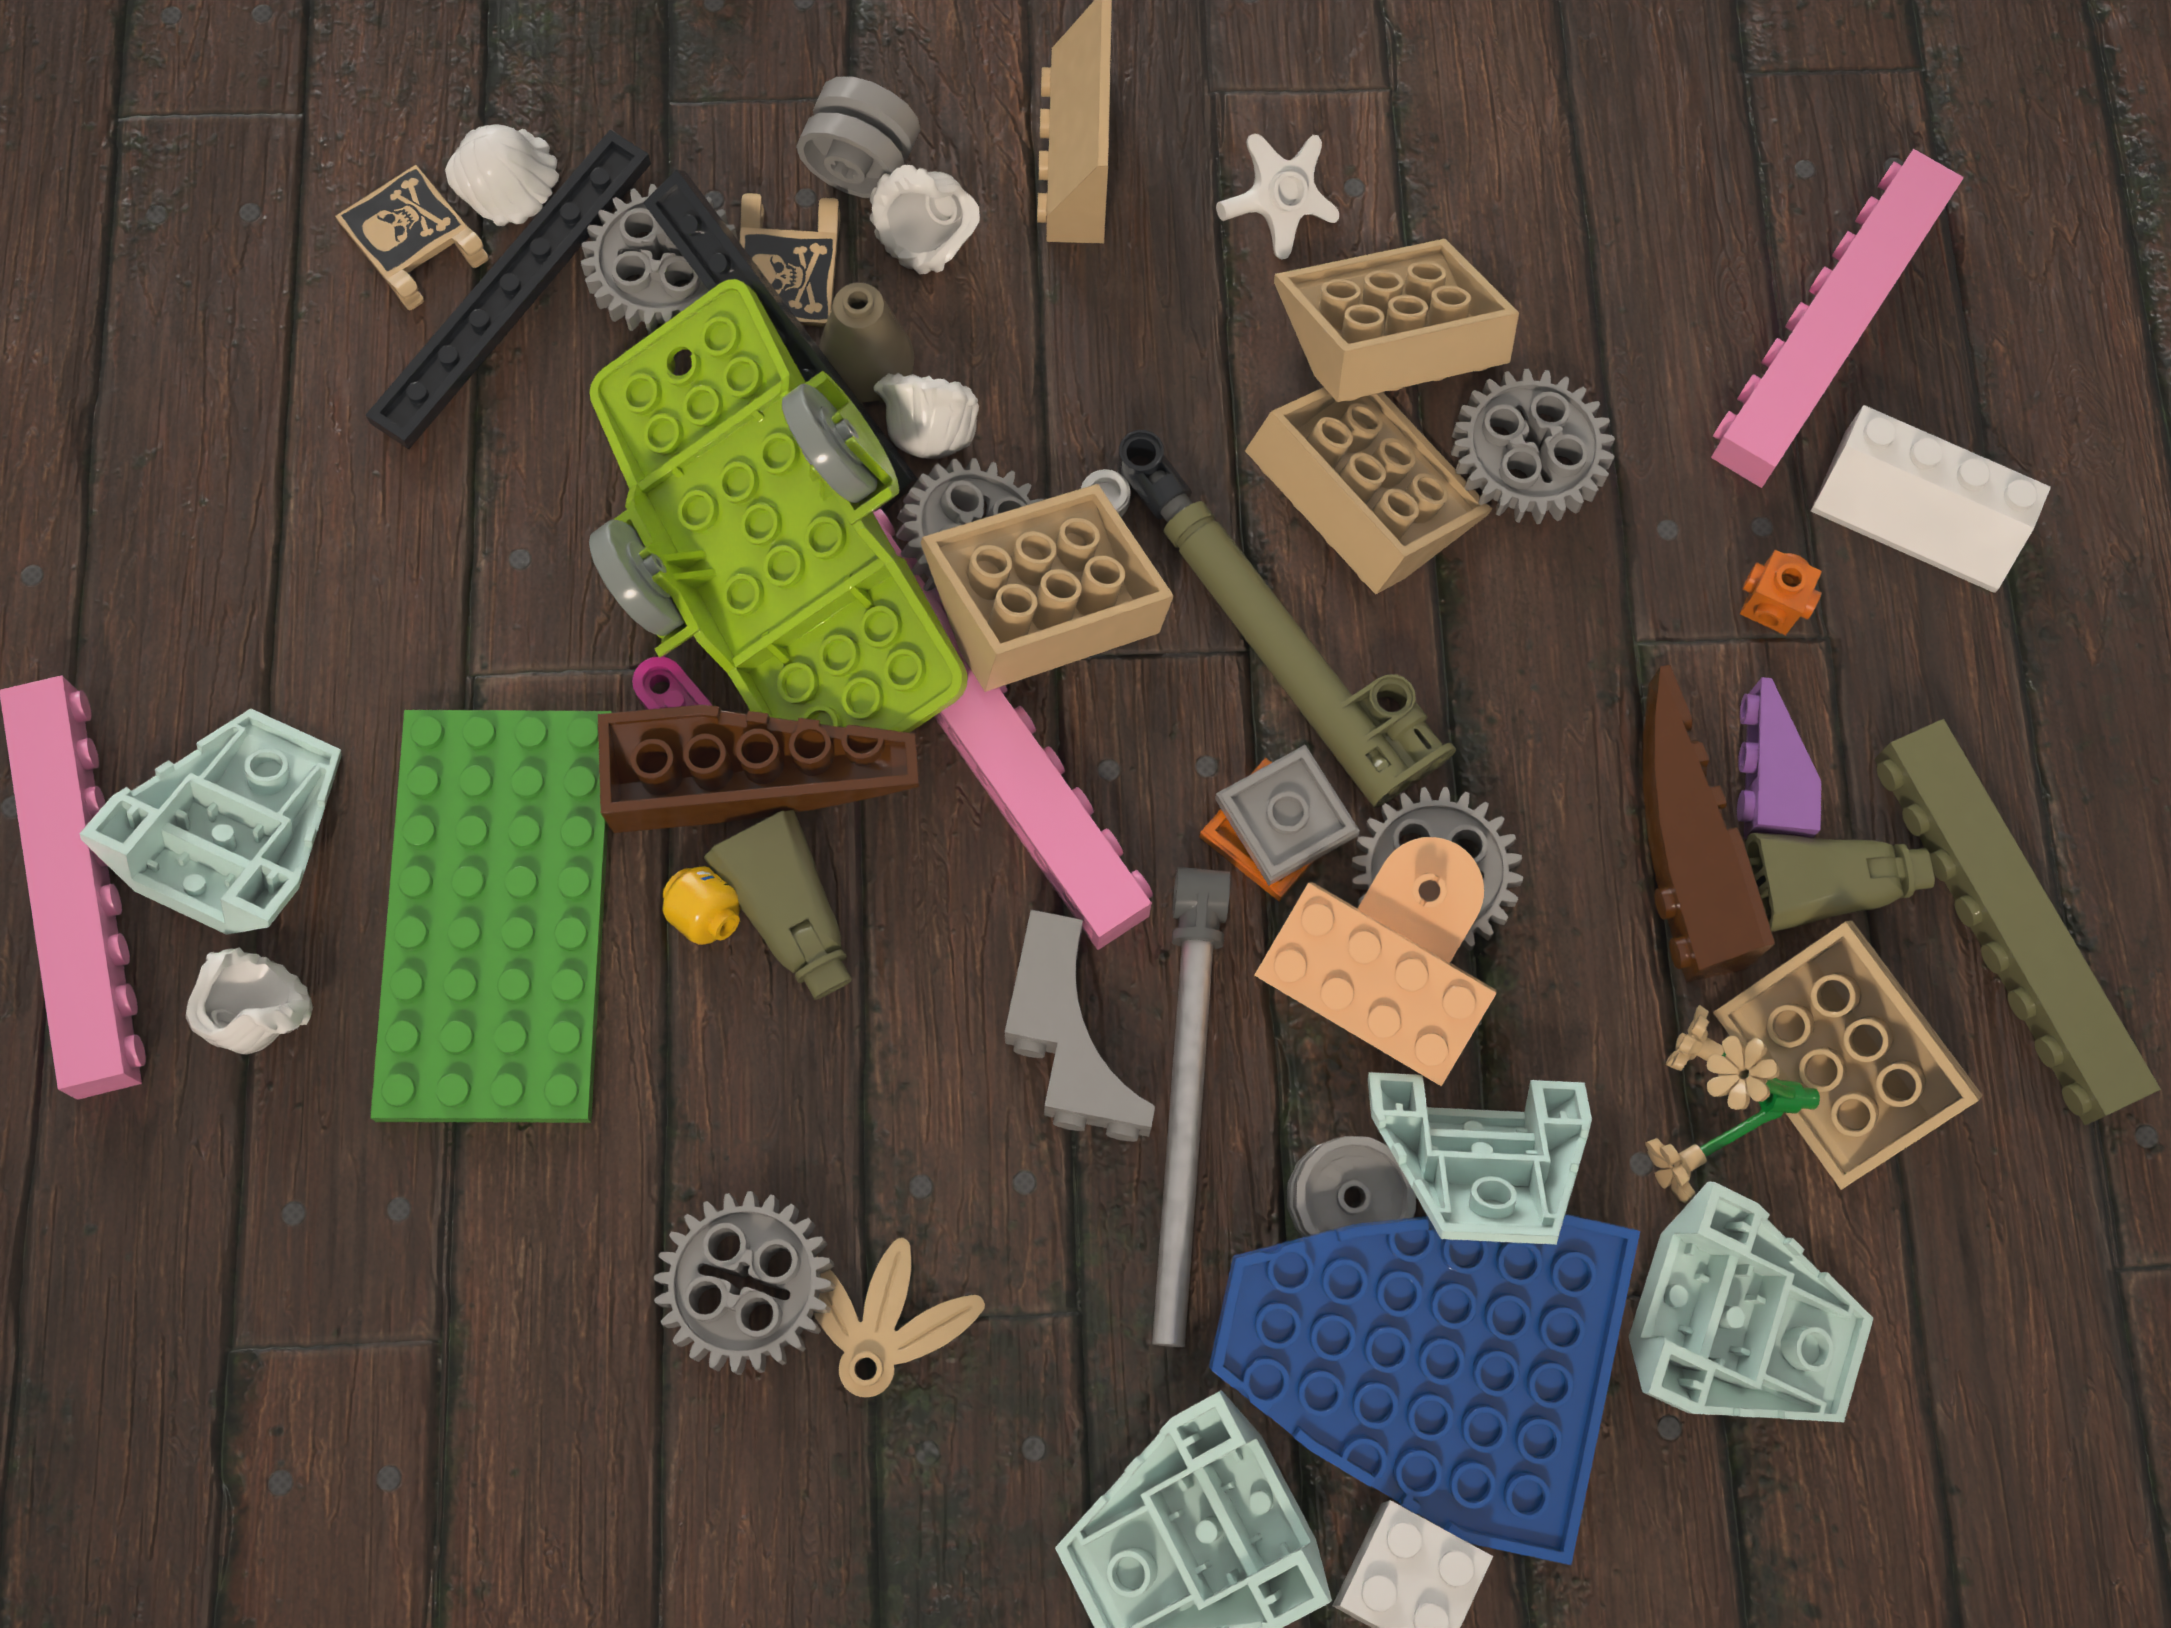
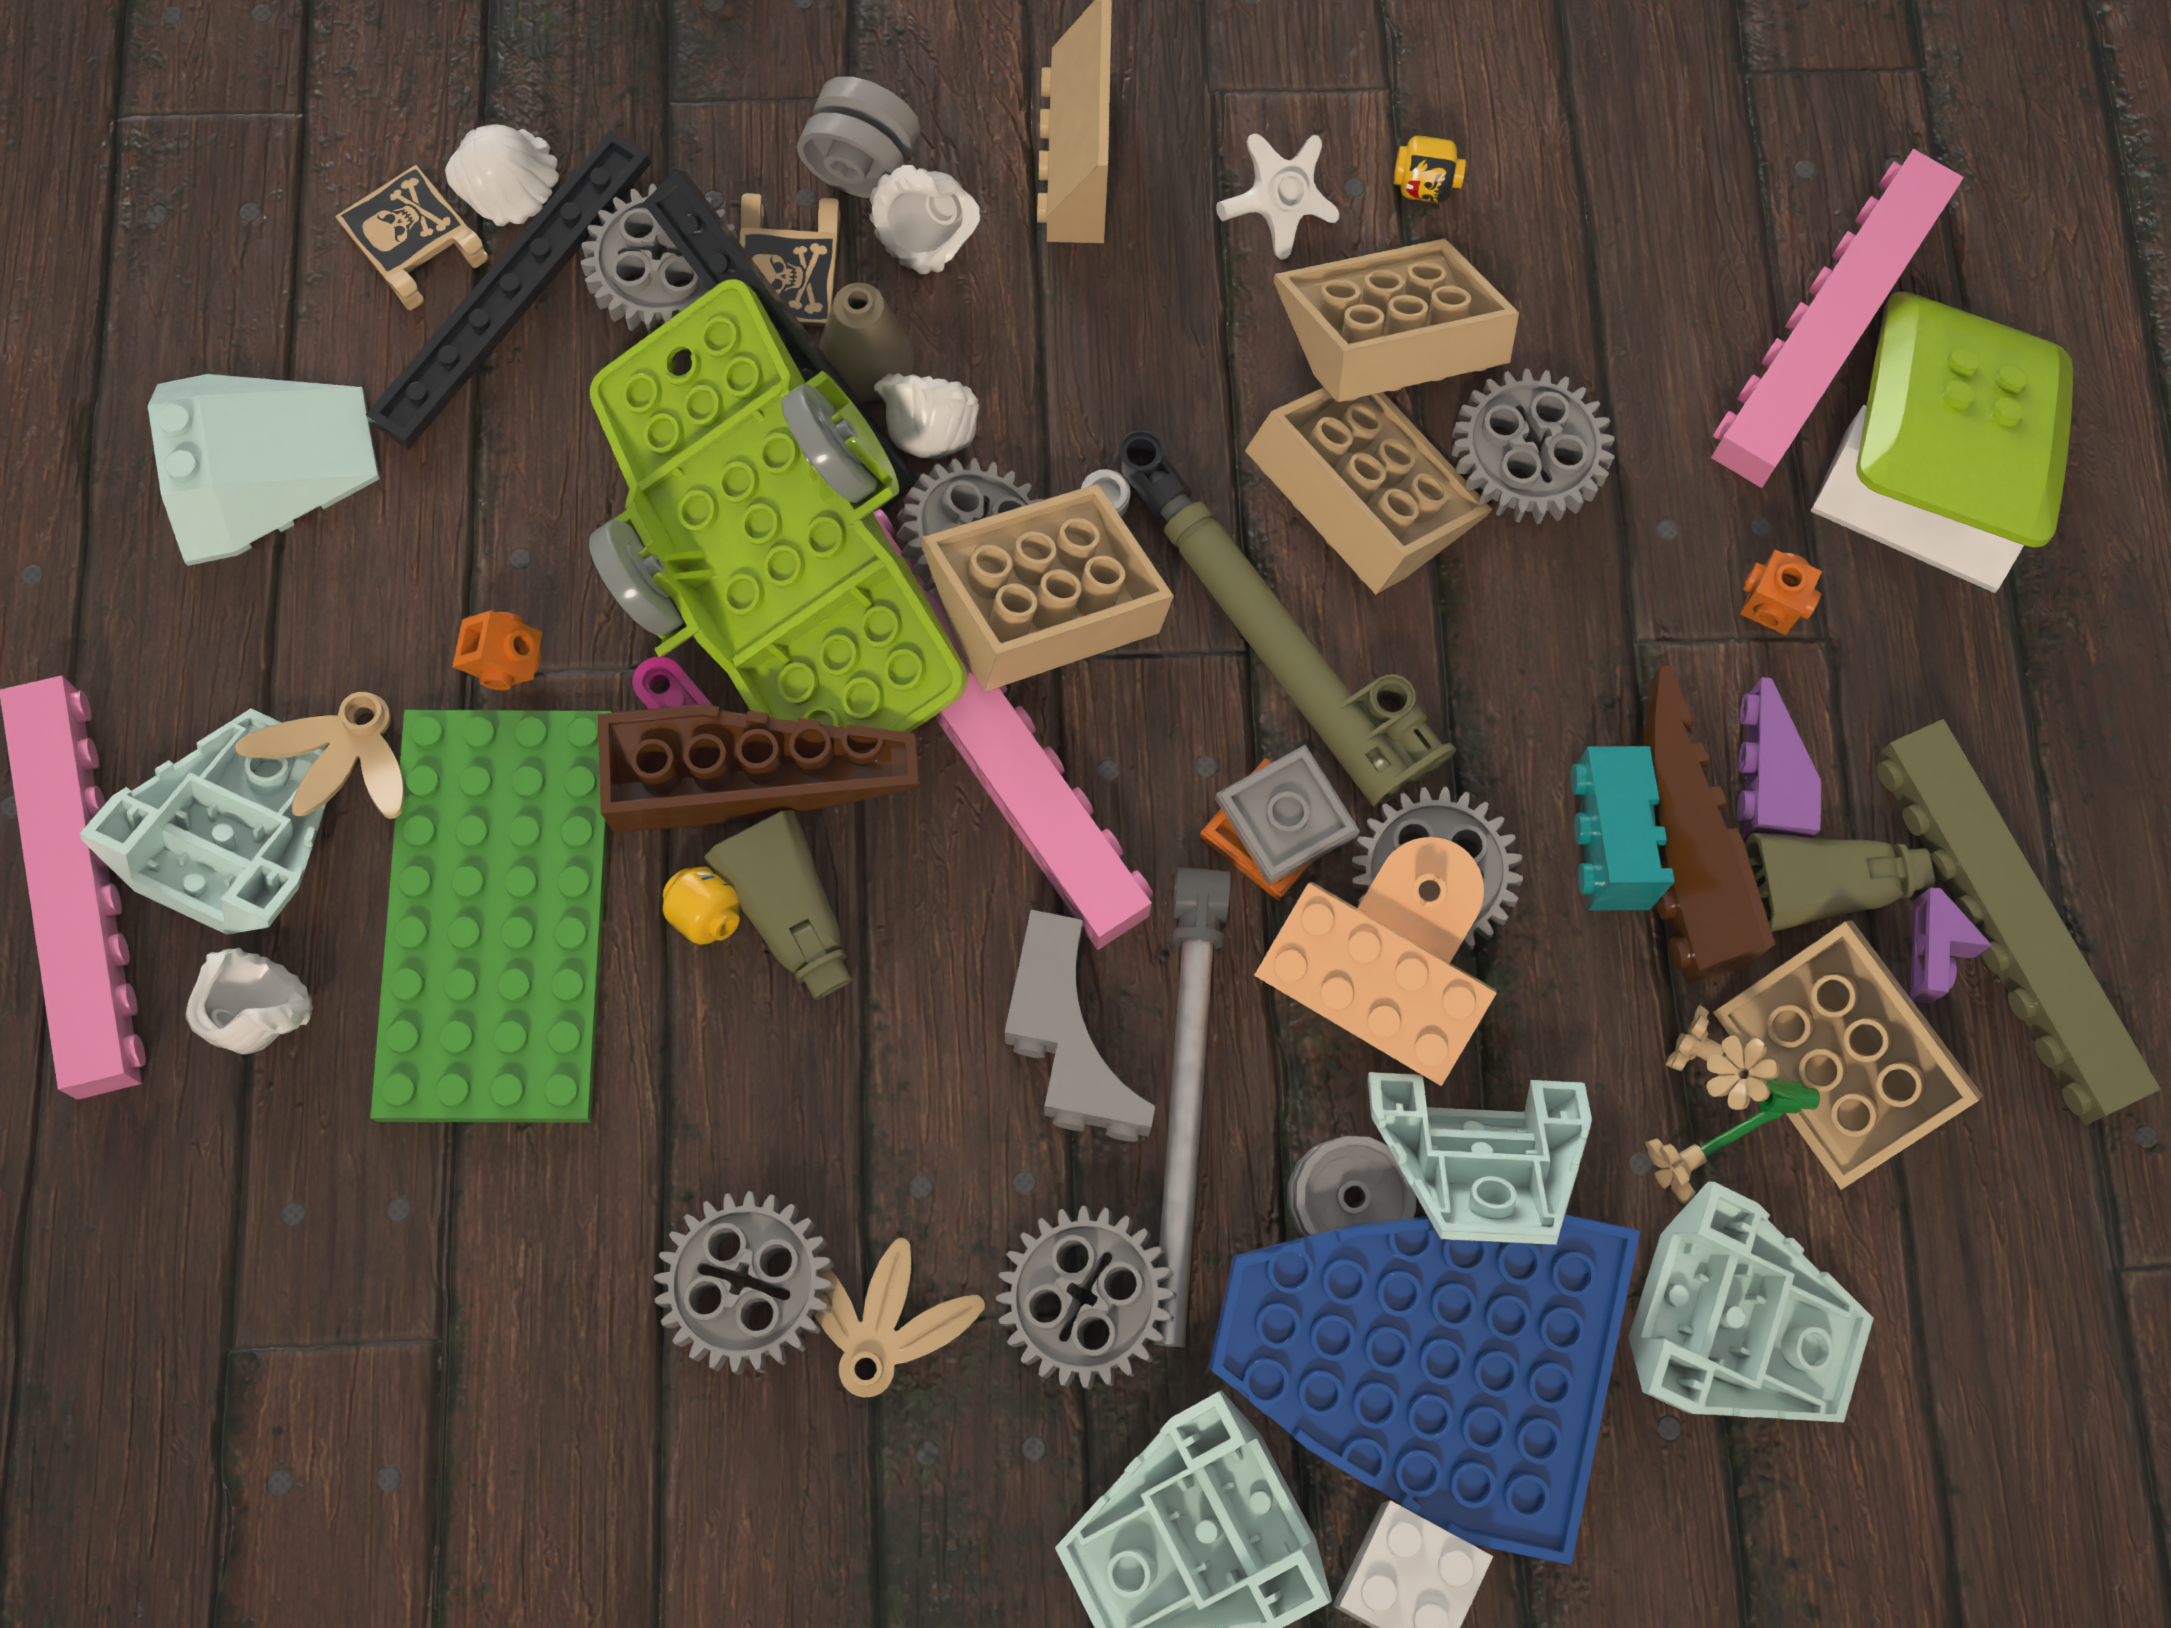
none -> light aqua wedge [148,374,380,566]
none -> tan plant [235,692,405,819]
none -> orange brick [452,610,543,690]
none -> light grey gear [996,1206,1177,1389]
none -> yellow head [1393,135,1466,203]
none -> teal wedge [1571,746,1675,911]
none -> lime wedge [1856,291,2073,547]
none -> medium lavender slope [1910,887,1991,1004]

